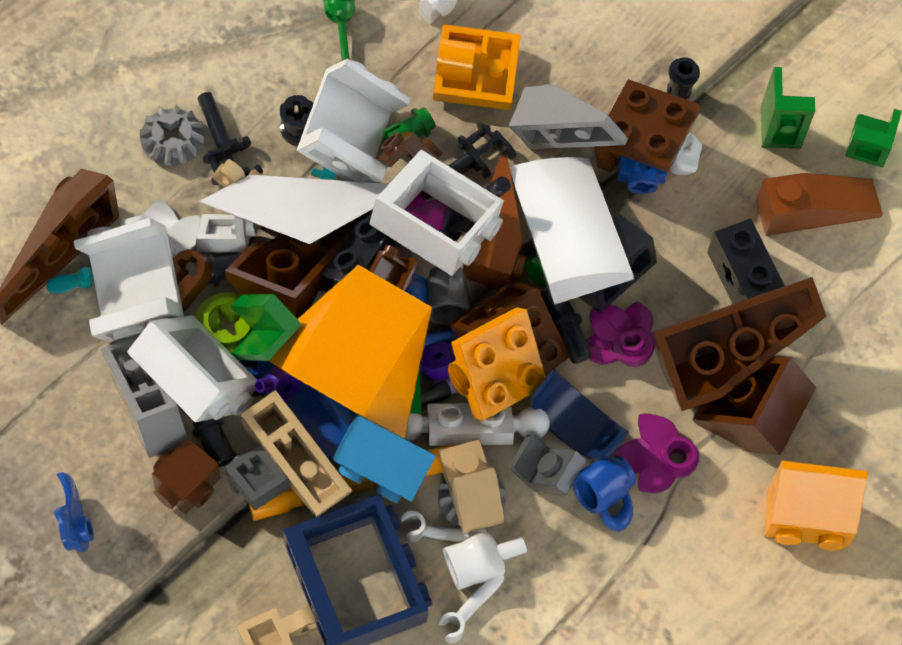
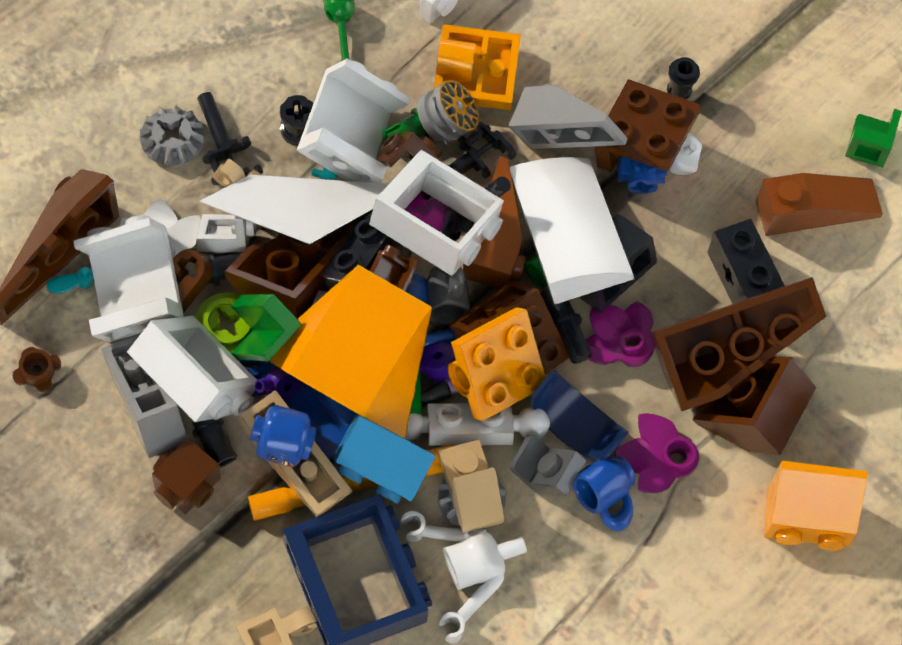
blue plate [54,472,94,553] -> none
dark grey bracket [224,444,290,510] -> none
green panel [761,67,815,149] -> none
none -> reddish brown plate [12,347,61,393]
none -> blue head [250,405,317,467]
none -> light grey wheel [417,80,479,144]

